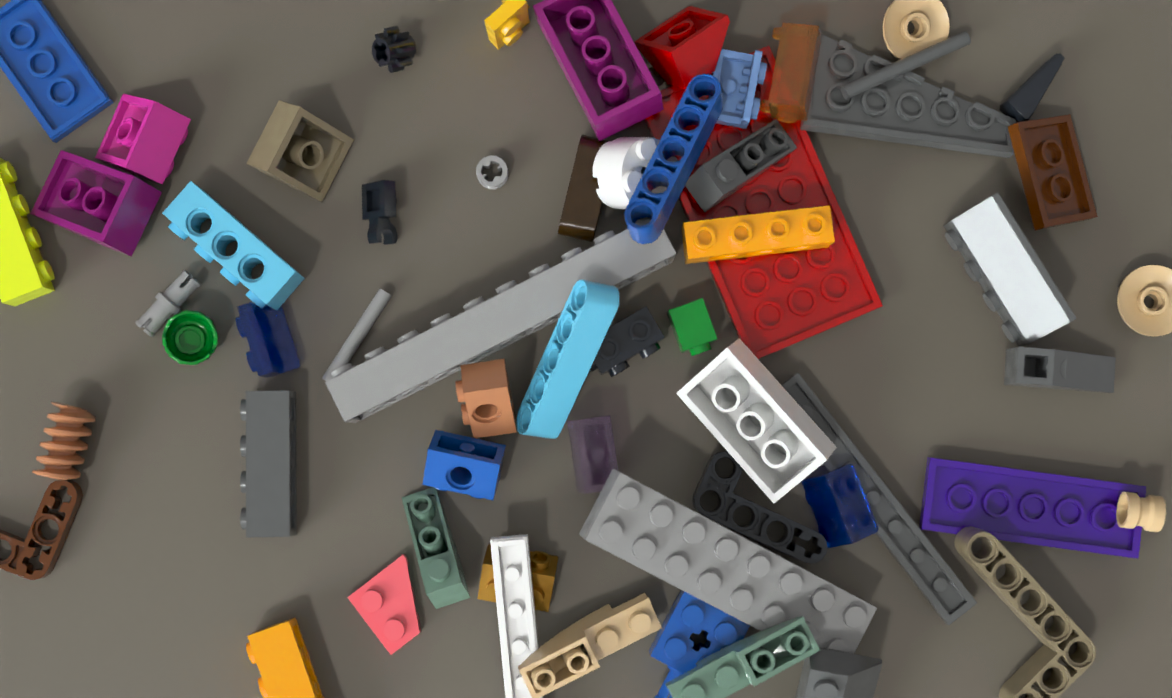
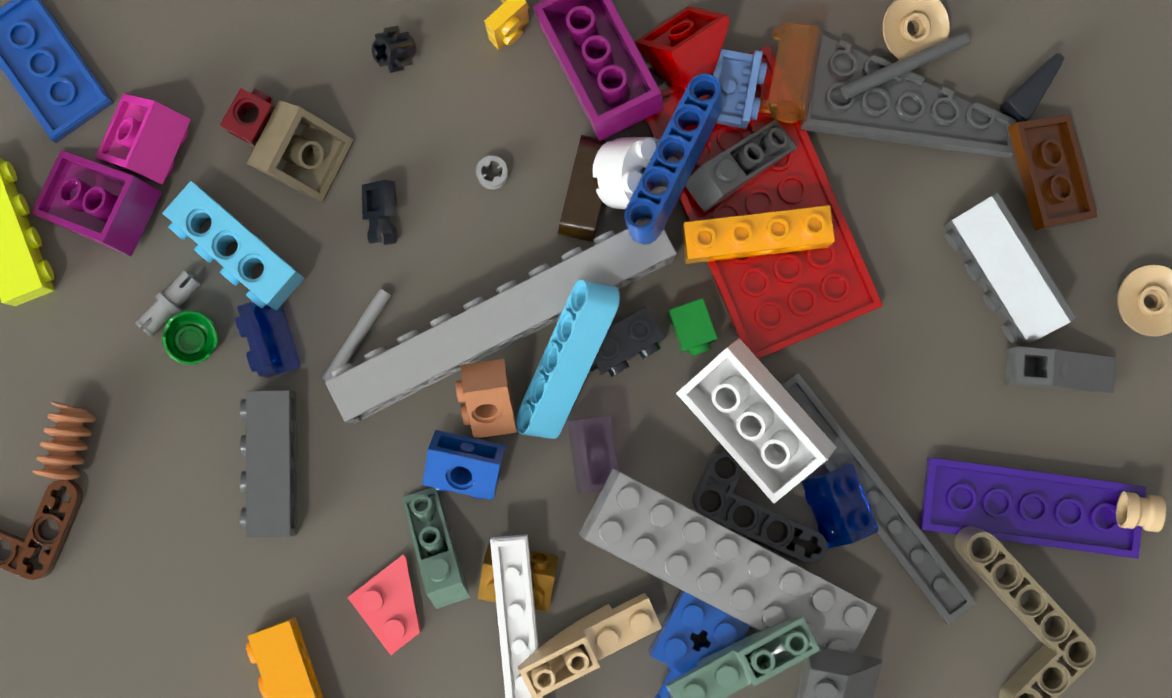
none -> dark red brick [220,88,275,147]

